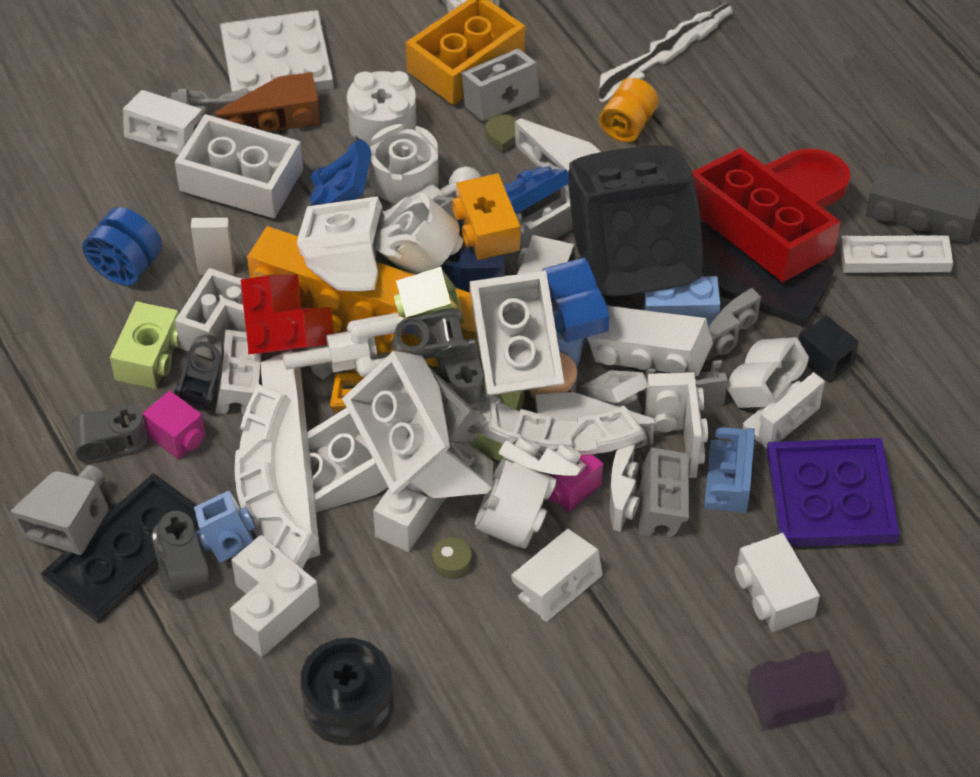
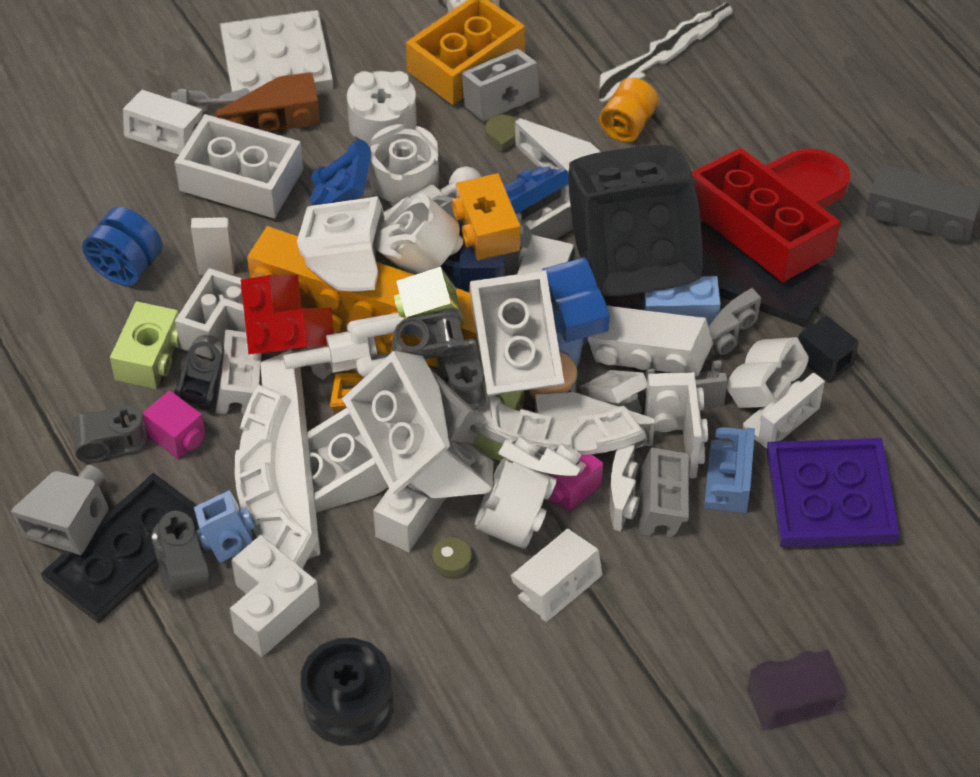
white brick [735,533,820,632] -> none
white plate [840,235,953,273] -> none

